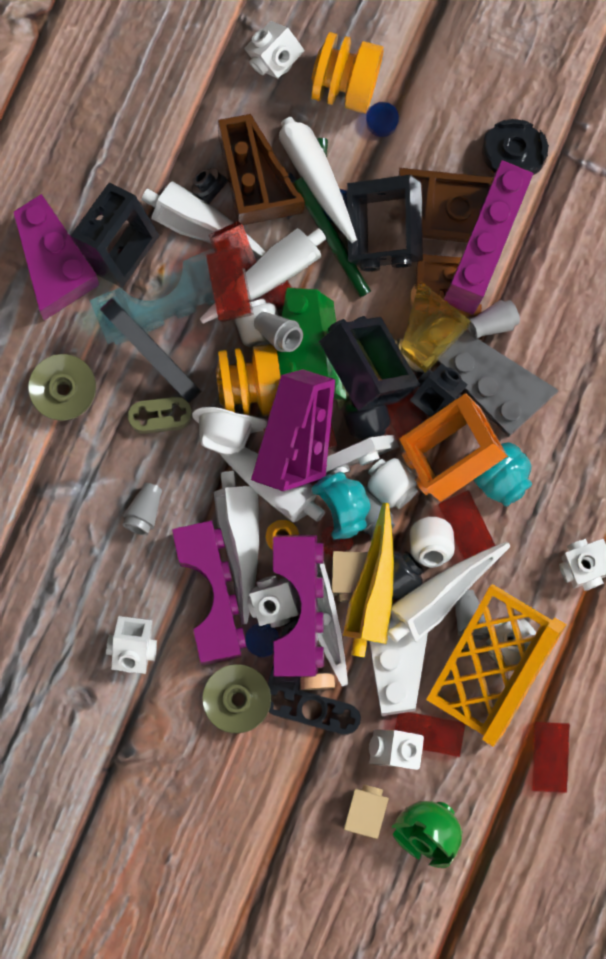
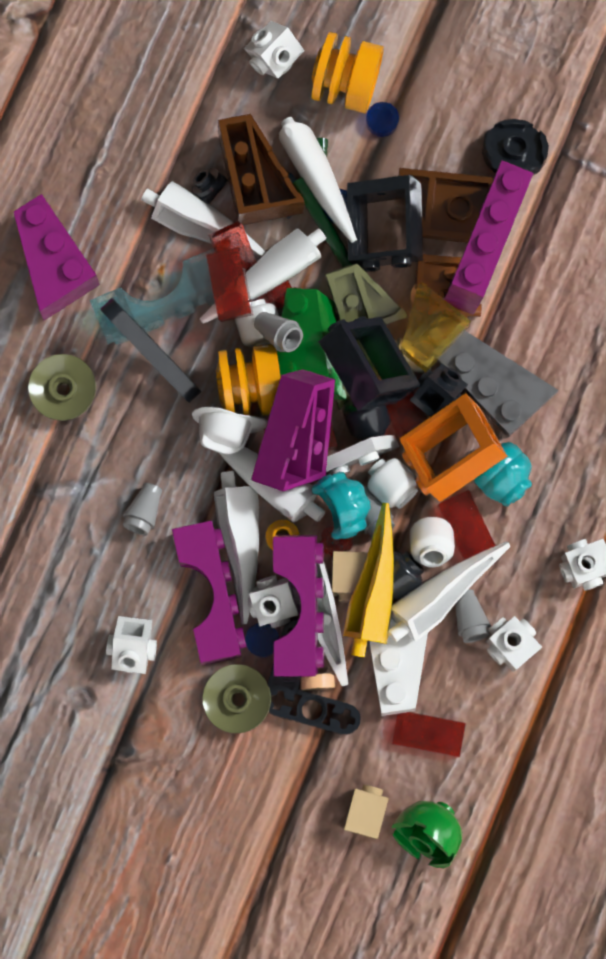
black window [70,182,160,288] -> none
olive beam [128,397,192,434] -> none
white bracket [369,729,424,770] -> none
light orange fence [426,584,567,747] -> none
light grey cone [467,300,520,339] -> none
clear red plate [531,722,570,793] -> none
none -> olive wing [324,263,407,325]

